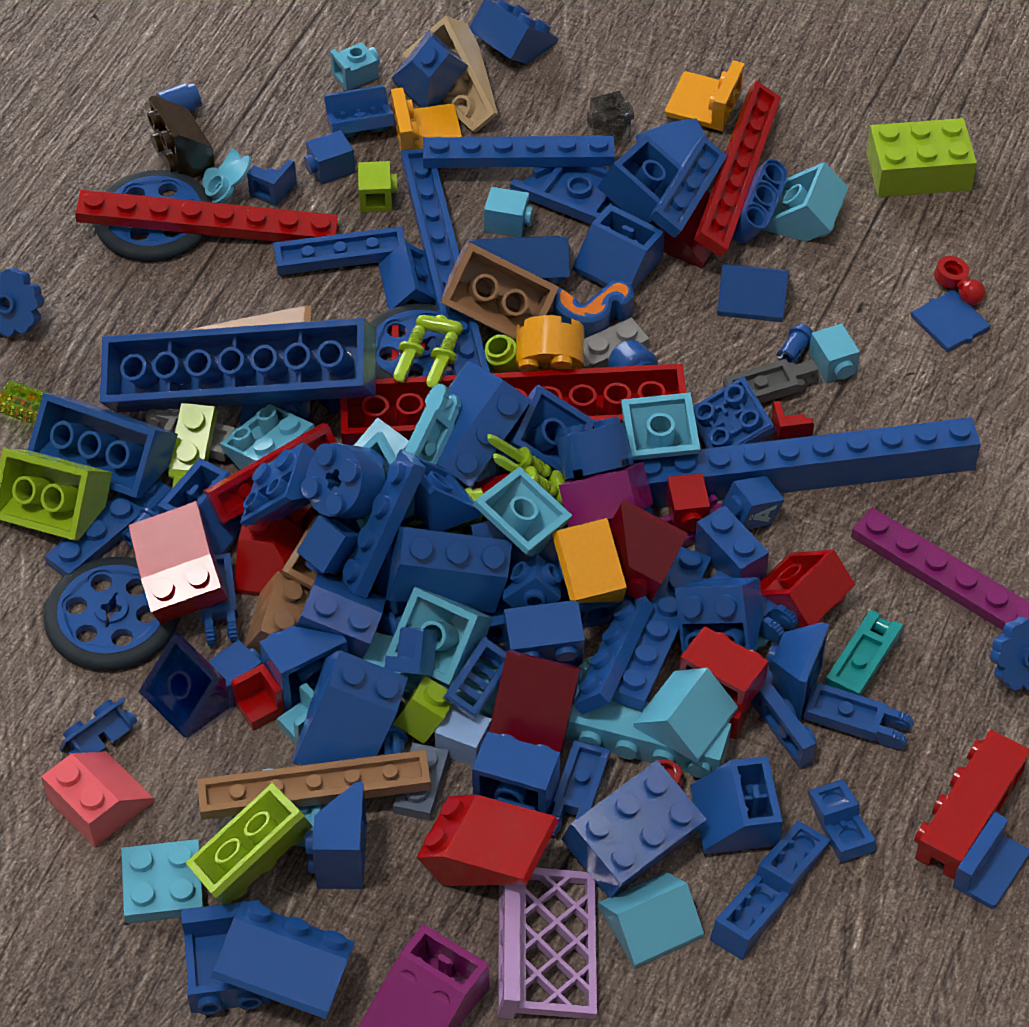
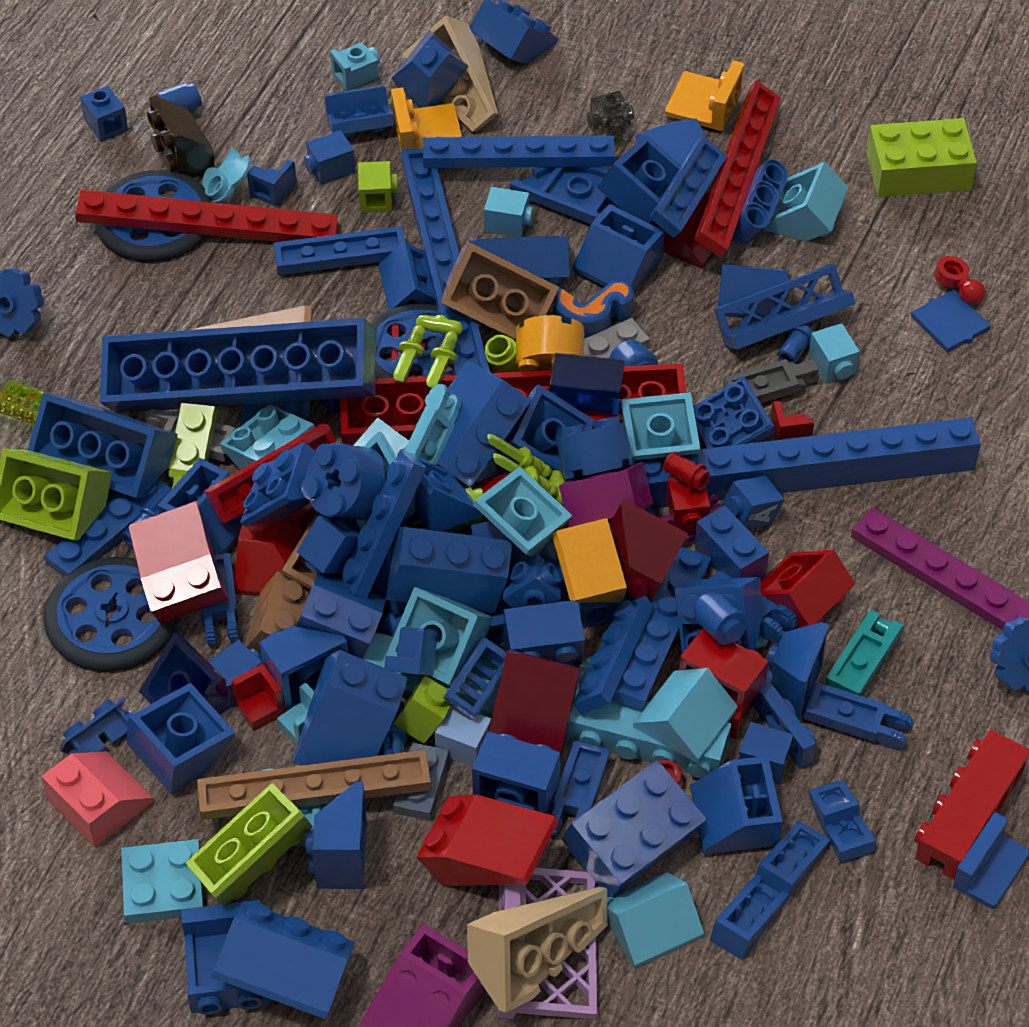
none -> blue brick [80,85,128,142]
none -> blue slope [127,683,236,794]
none -> tan wedge [467,887,607,1013]
none -> clear blue brick [550,353,625,415]
none -> red pin [663,452,710,491]
none -> blue brick [693,593,747,645]
none -> blue fence [714,264,856,349]
none -> blue panel [738,722,793,784]

